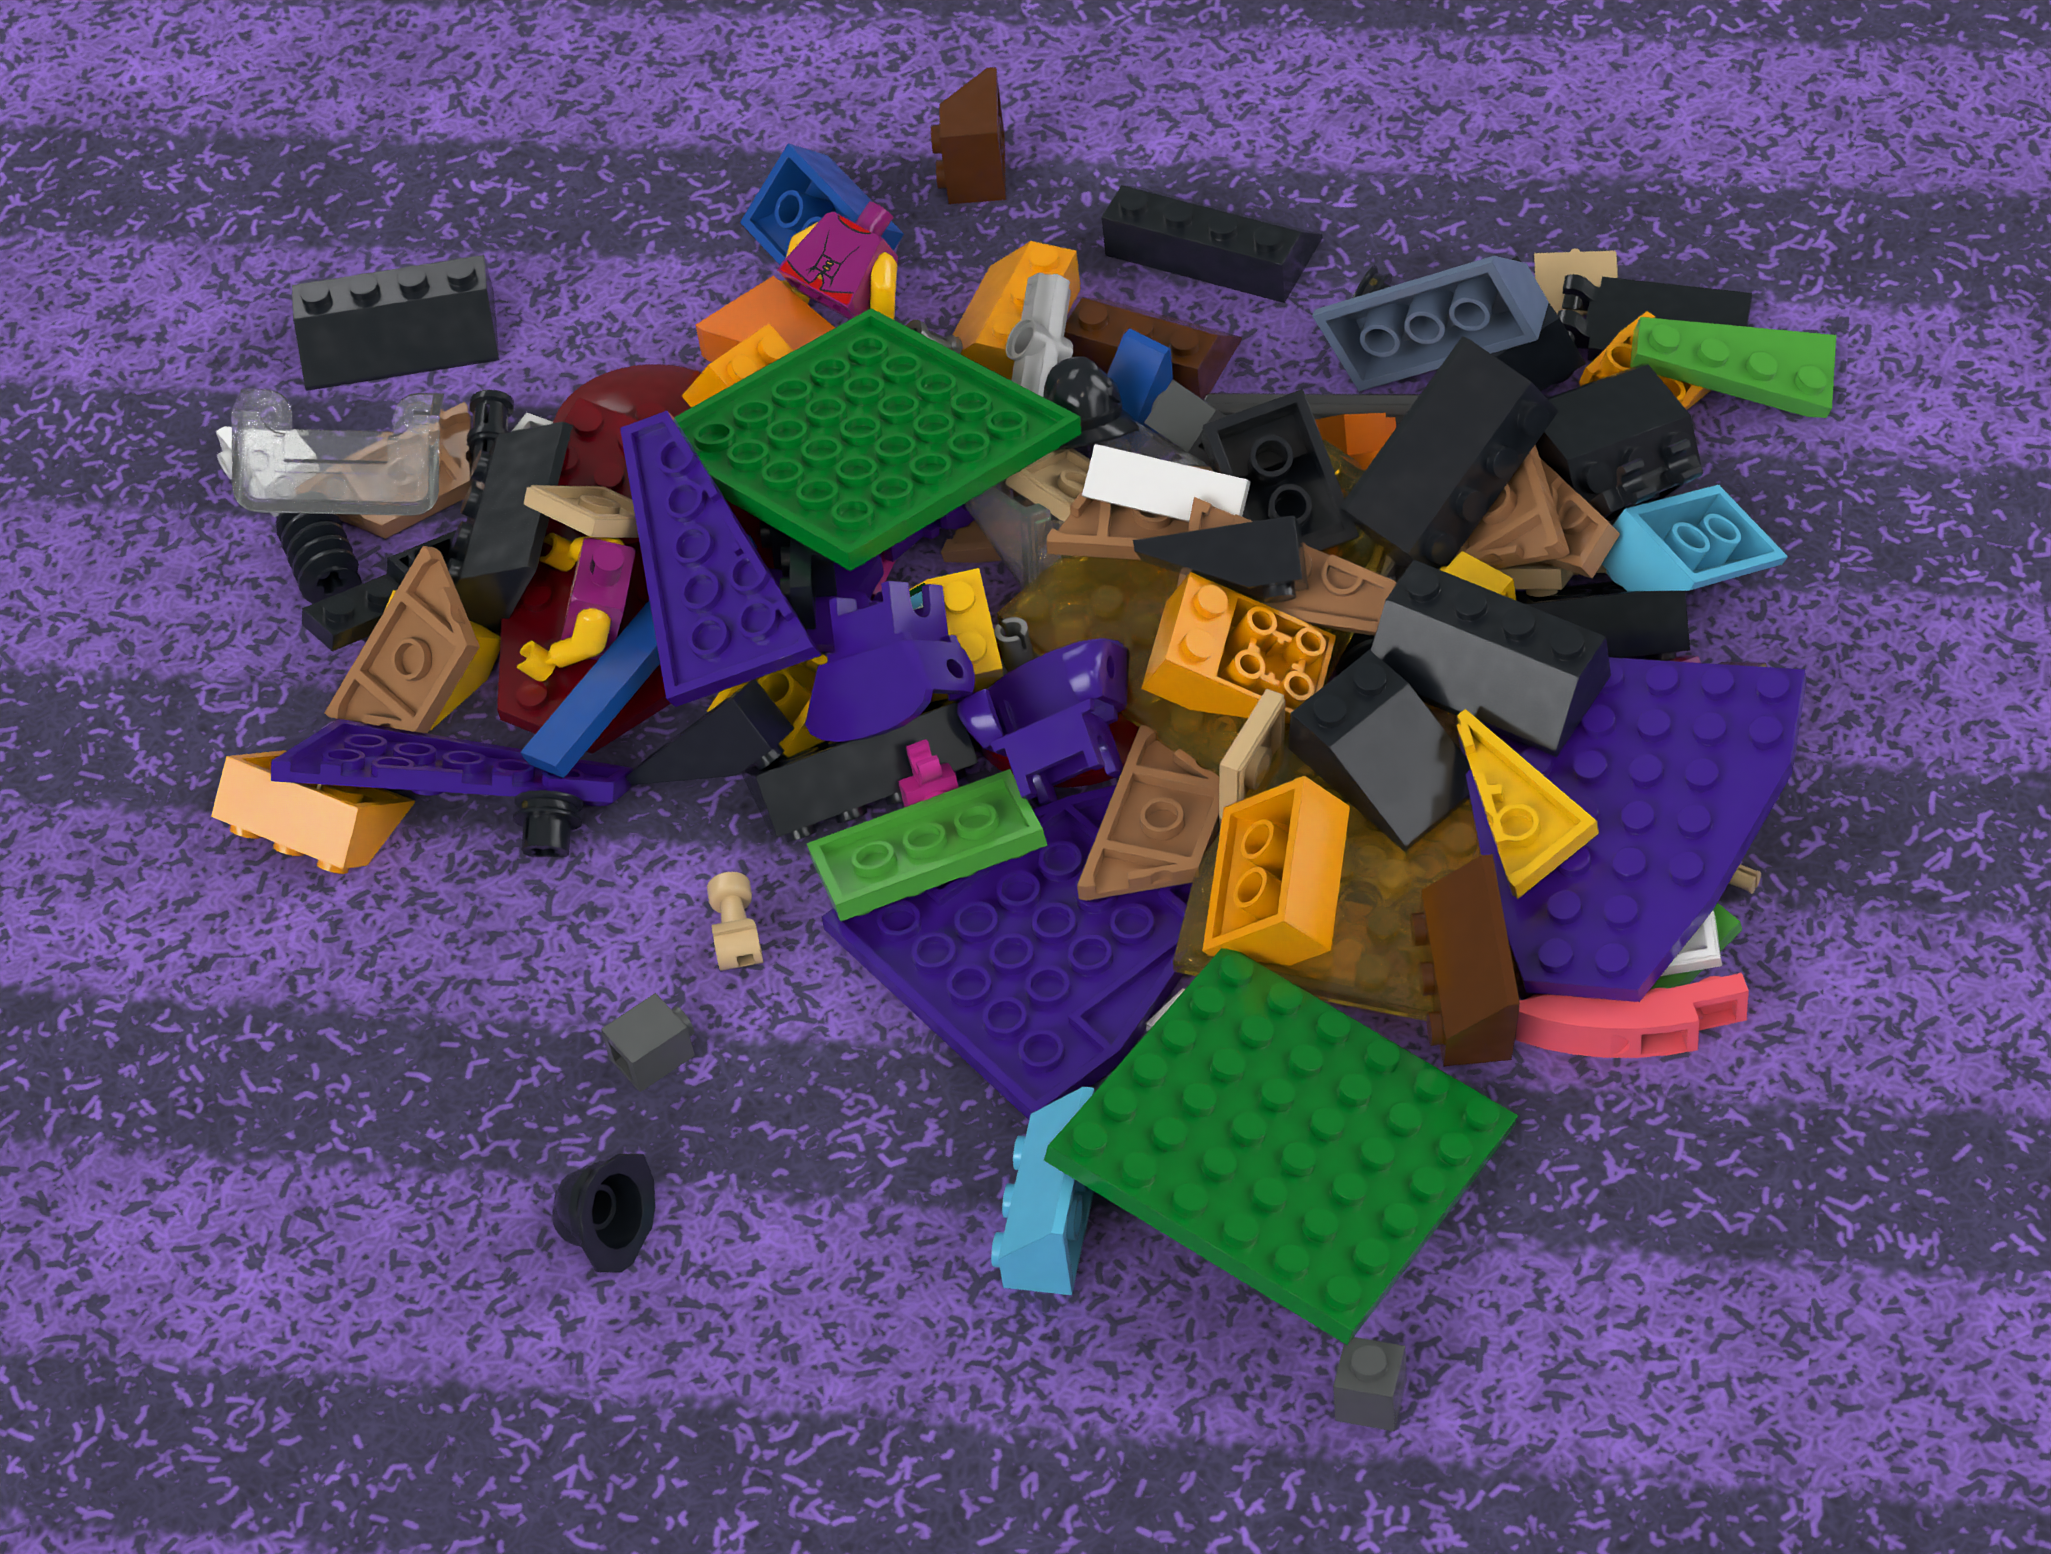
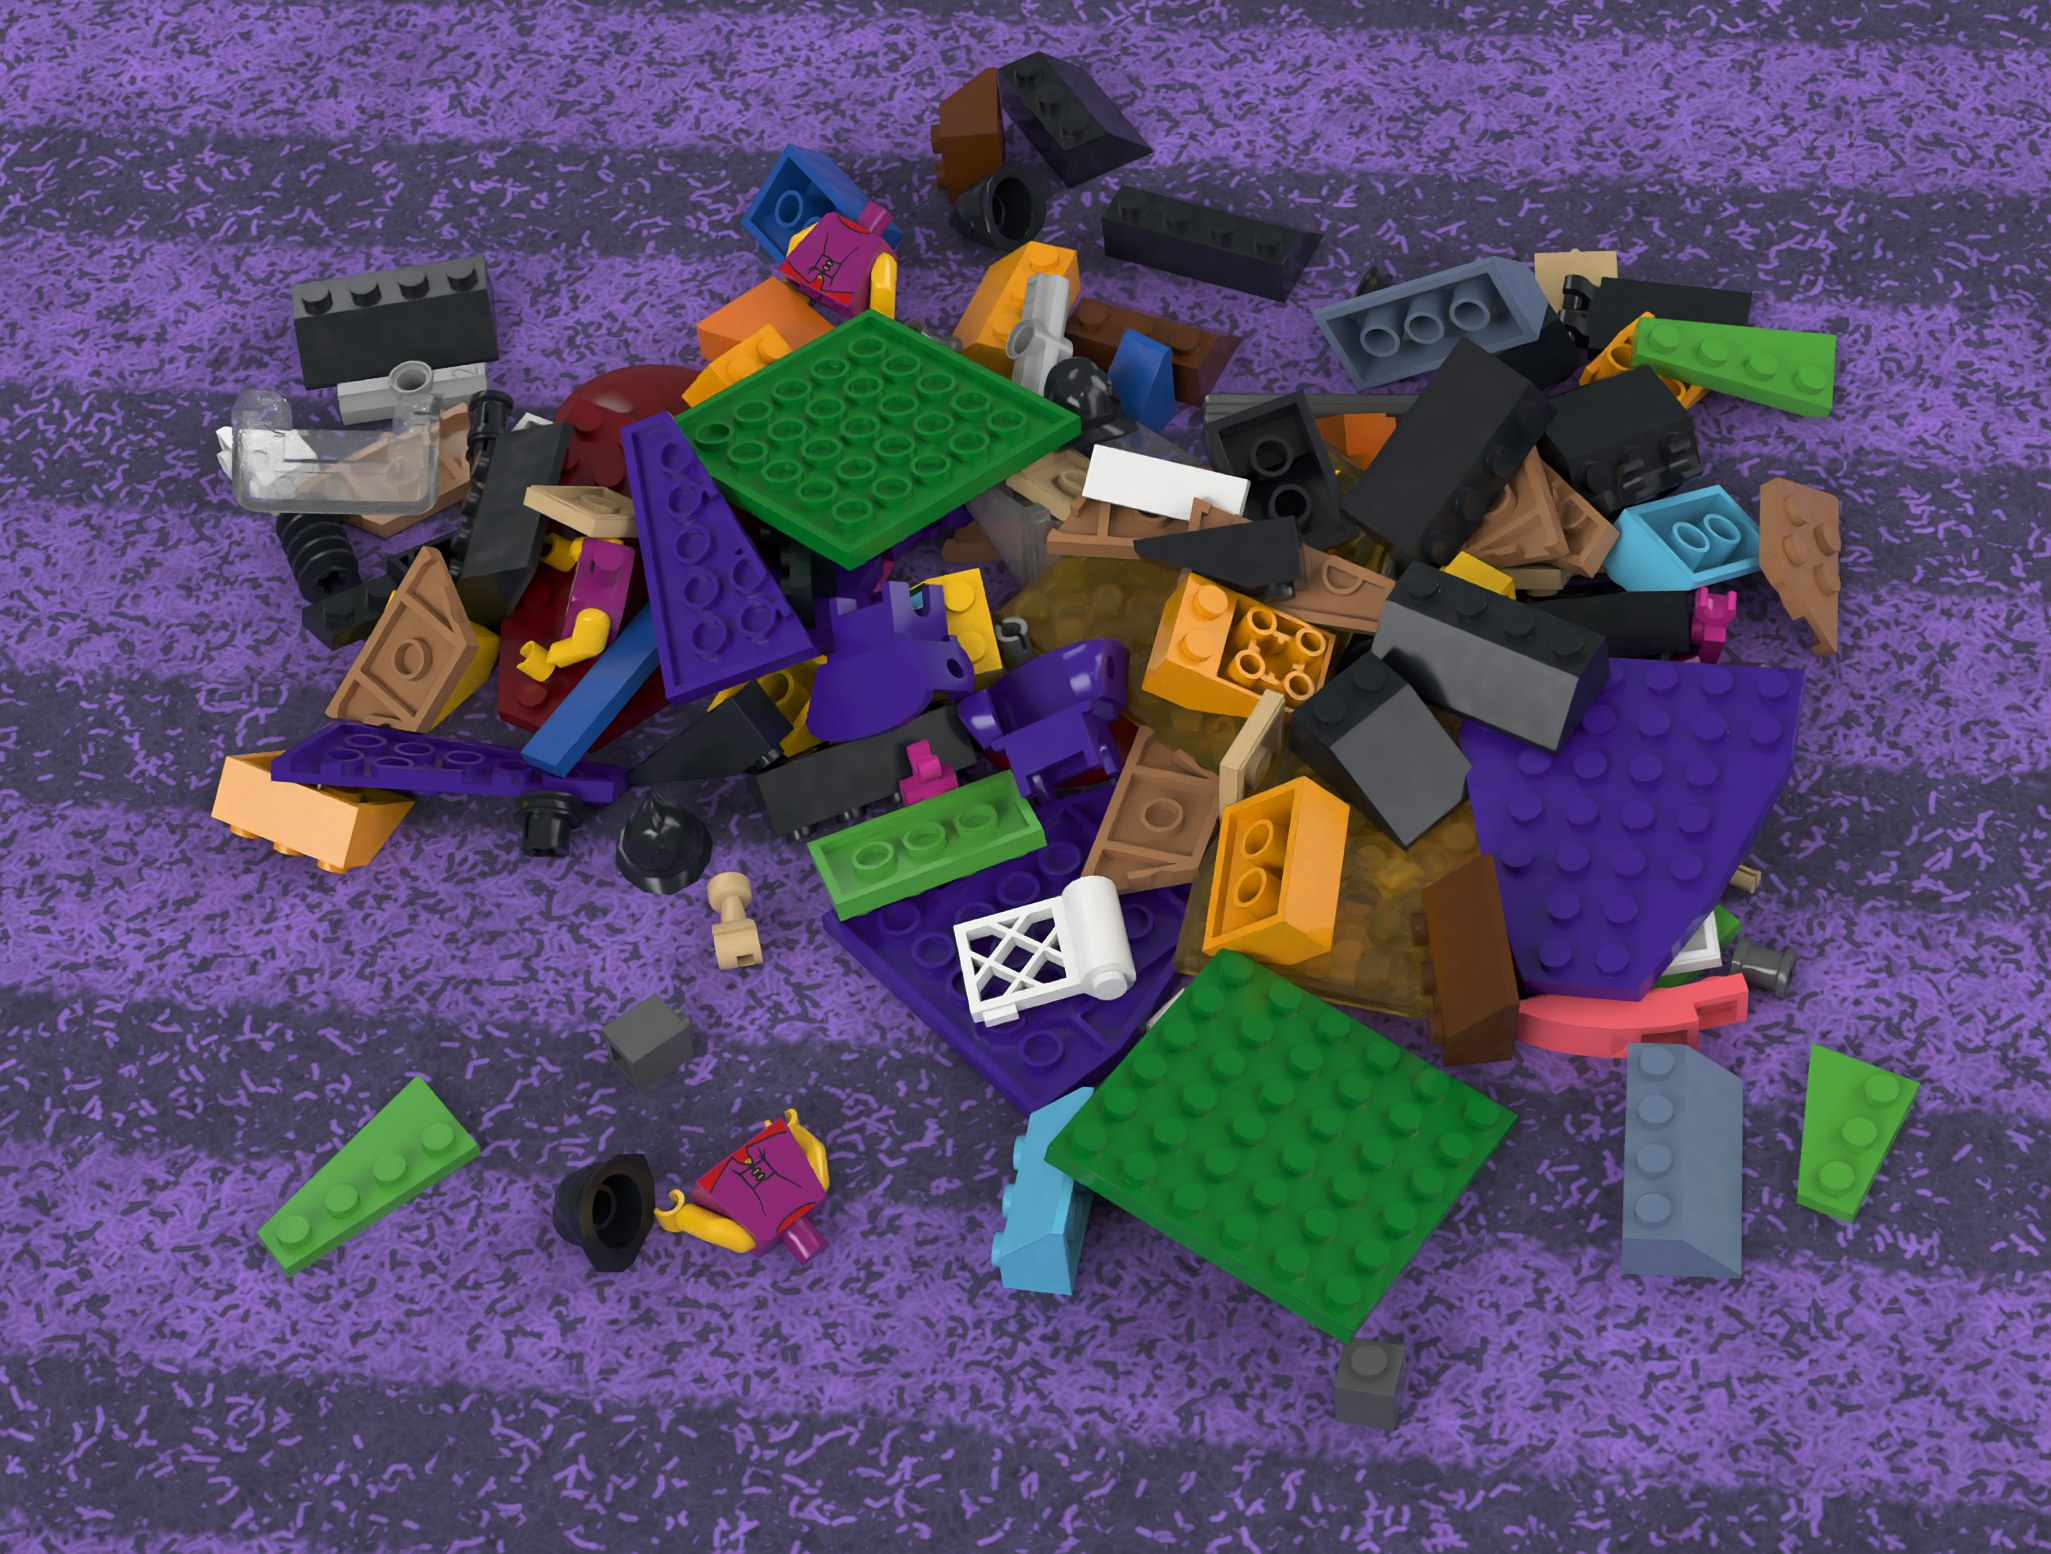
dark grey brick [1144,380,1227,468] -> none
yellow wing [1457,709,1599,899] -> none
none -> bright green wing [256,1074,481,1278]
none -> light grey piece [337,361,492,425]
none -> black piece [616,790,713,895]
none -> magenta torso [653,1108,830,1266]
none -> black piece [948,160,1047,253]
none -> white piece [953,875,1136,1027]
none -> black slope [997,51,1153,189]
none -> sand blue slope [1621,1043,1743,1279]
none -> dark pink plate [1688,587,1737,664]
none -> dark grey bush [1729,935,1798,999]
none -> medium nougat wing [1759,477,1841,657]
none -> bright green wing [1797,1042,1920,1224]

